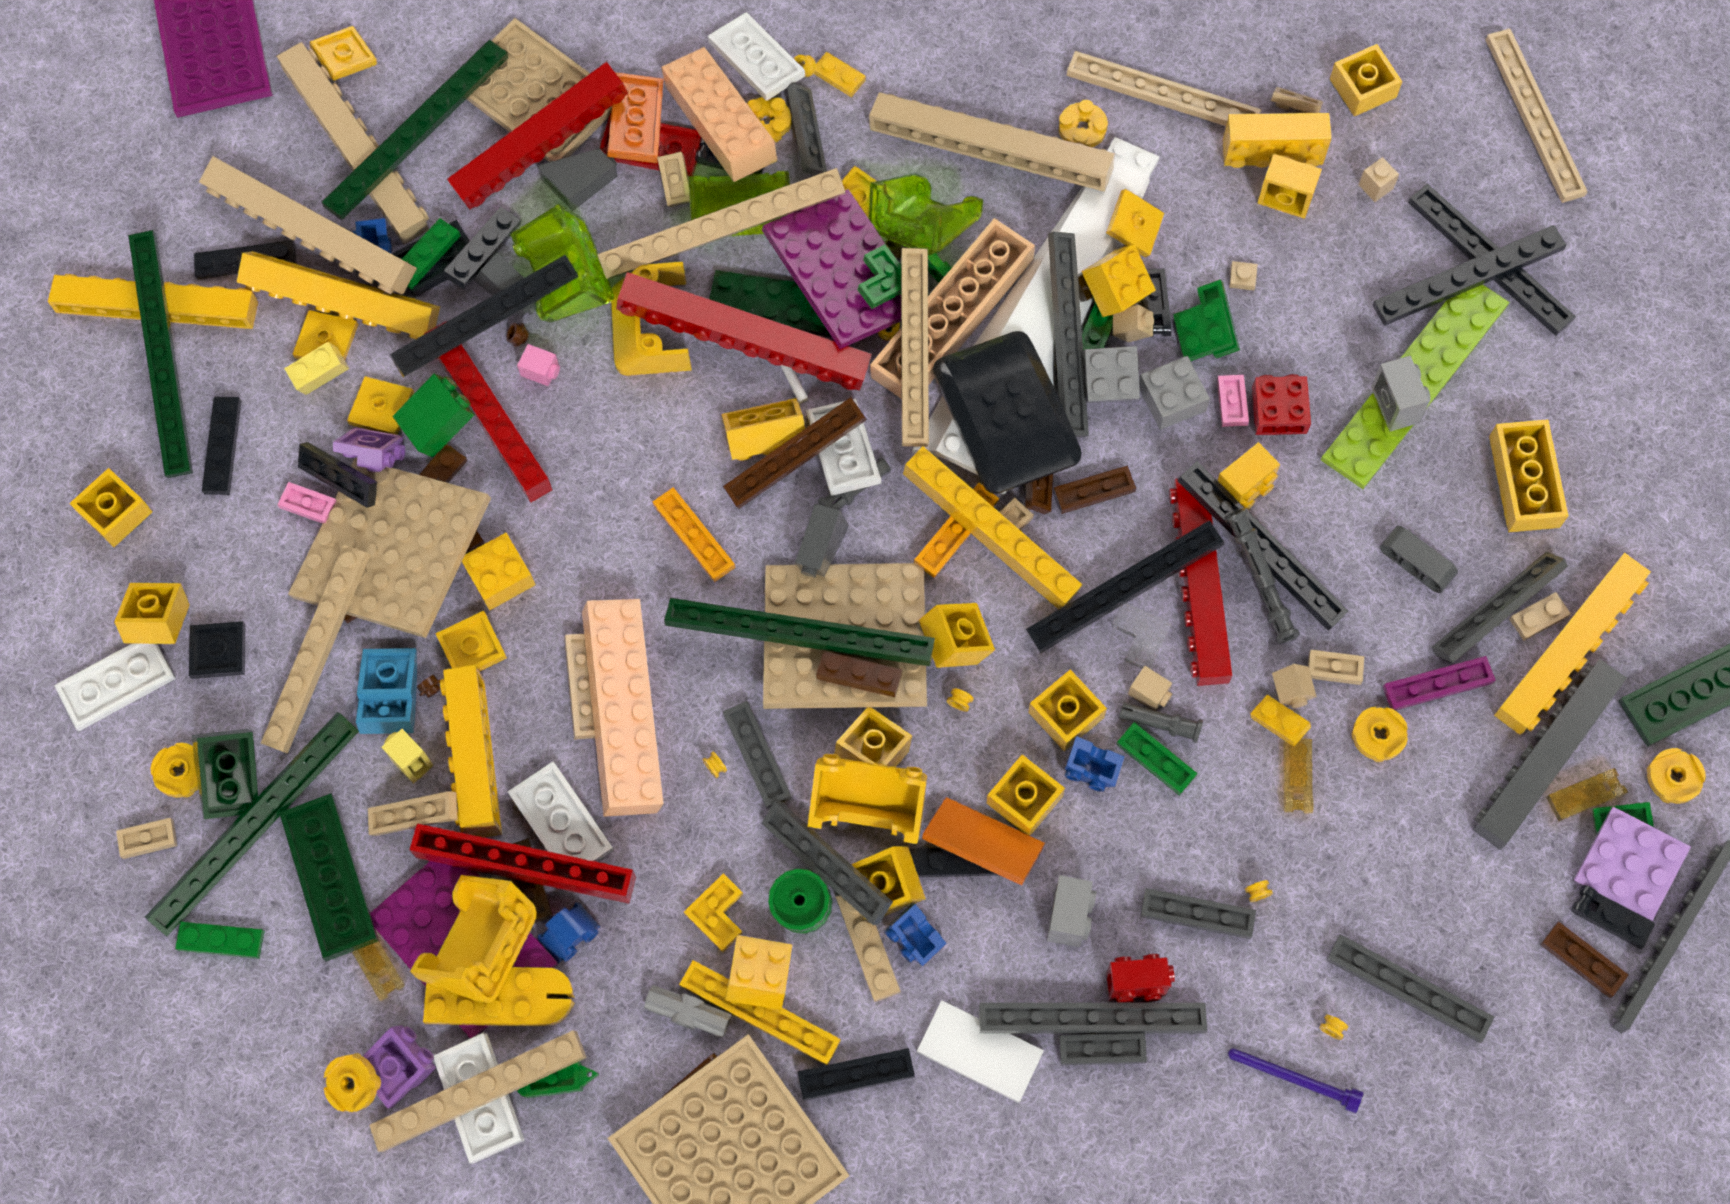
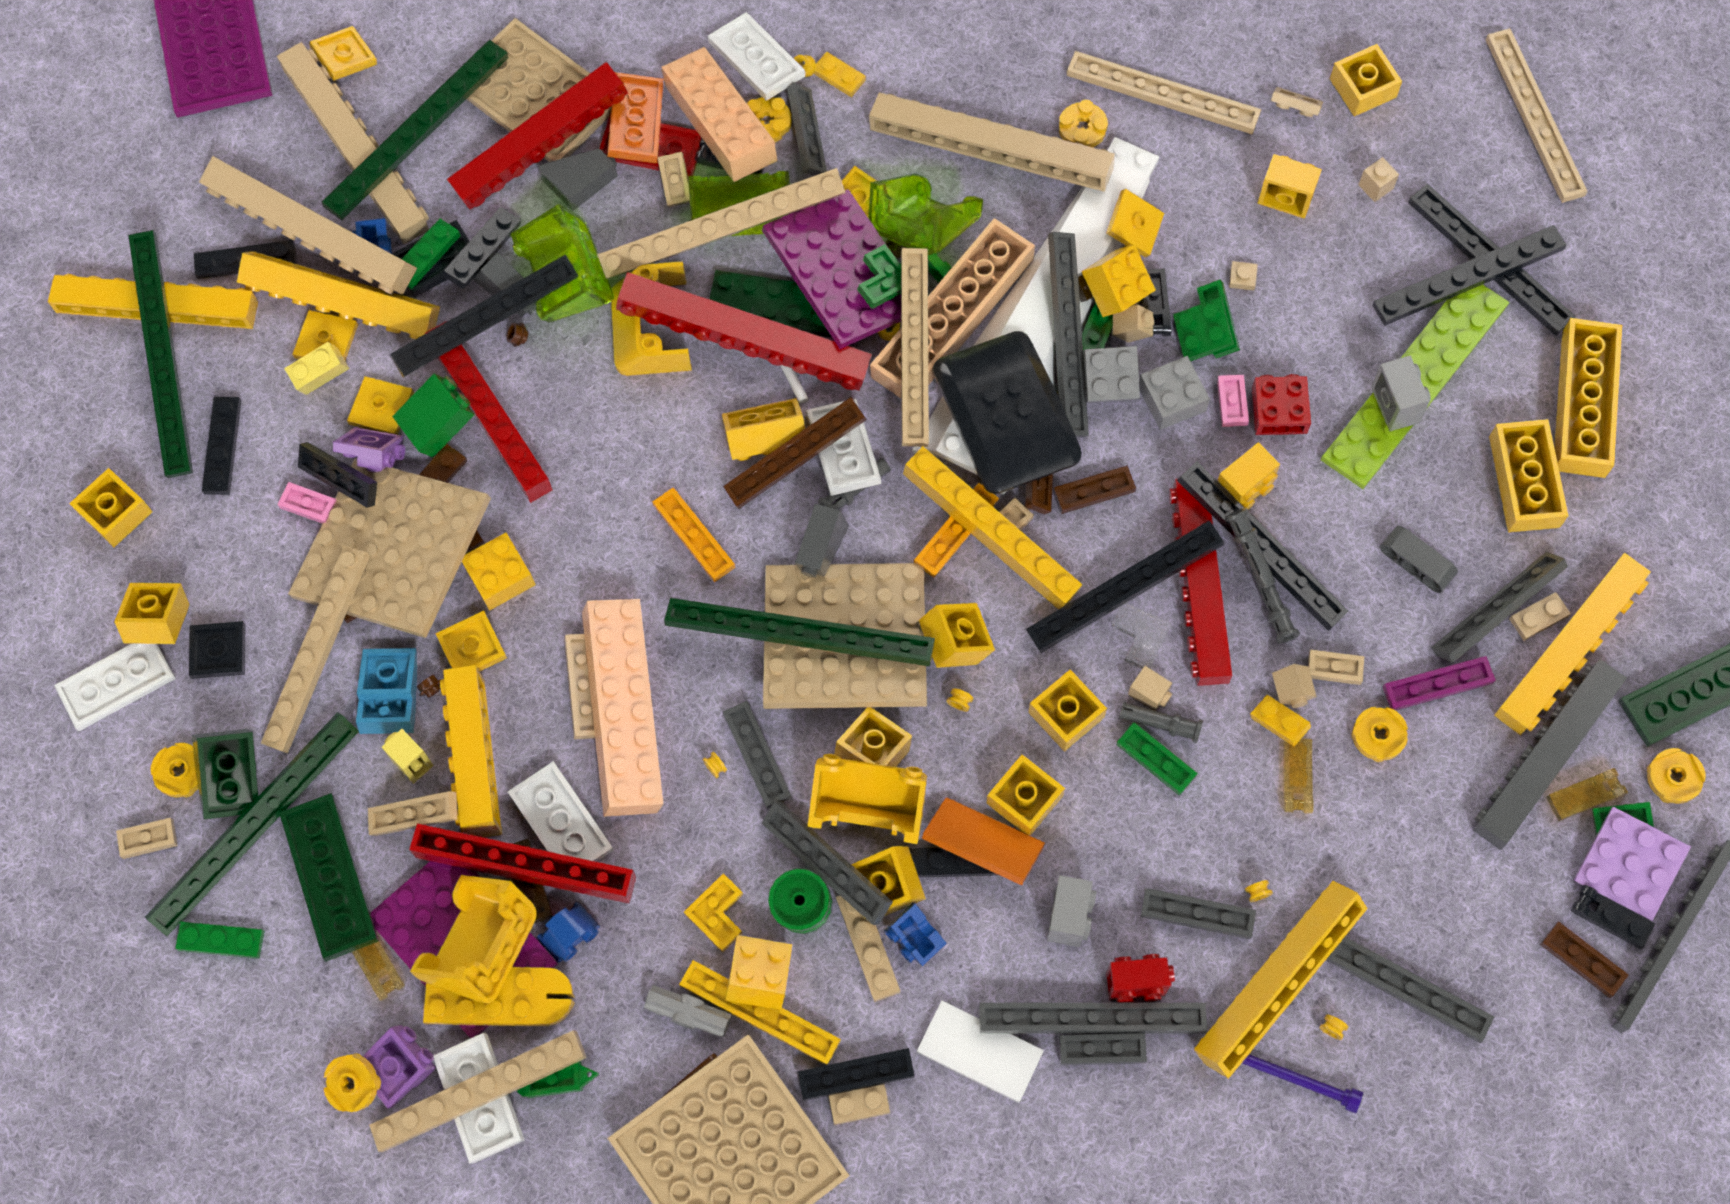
bright pink brick [517,344,560,386] -> none
reddish brown plate [816,651,903,698] -> none
blue cylinder [1064,736,1124,792] -> none
yellow brick [1223,113,1331,168] -> none
none -> tan plate [829,1084,890,1125]
none -> yellow brick [1194,881,1368,1079]
none -> yellow brick [1554,318,1622,478]

